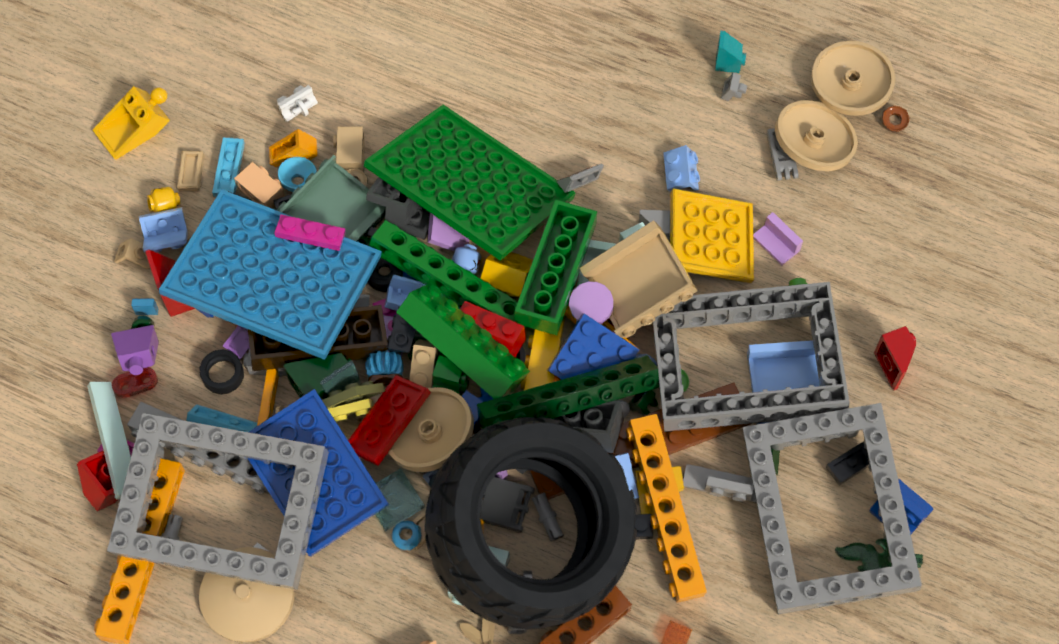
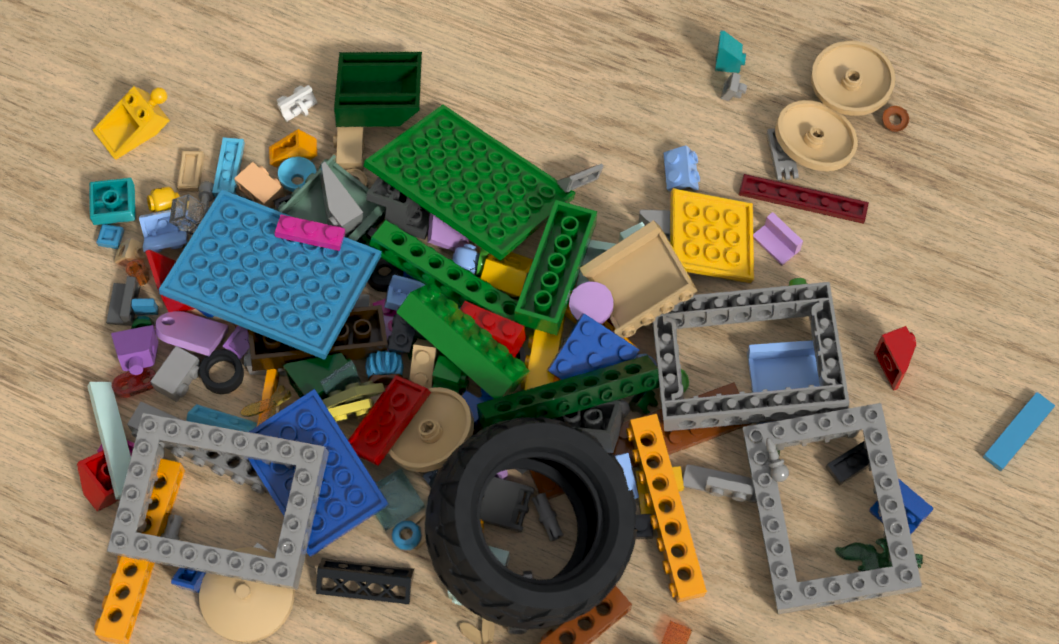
none -> teal brick [89,177,136,225]
none -> dark azure tile [96,224,125,249]
none -> dark grey panel [106,276,140,326]
none -> clear orange gear [126,259,150,286]
none -> light grey brick [150,346,201,402]
none -> lavender tile [155,311,228,356]
none -> clear brick [169,194,210,235]
none -> blue slope [171,568,205,593]
none -> light grey bar [198,181,214,213]
none -> clear yellow piece [240,385,291,425]
none -> black fence [316,558,415,604]
none -> light grey slope [320,162,363,237]
none -> dark green slope [334,52,422,127]
none -> bright green piece [477,248,489,276]
none -> dark red tile [739,174,869,224]
none -> light grey bar [766,438,789,482]
none -> dark azure tile [982,392,1056,471]

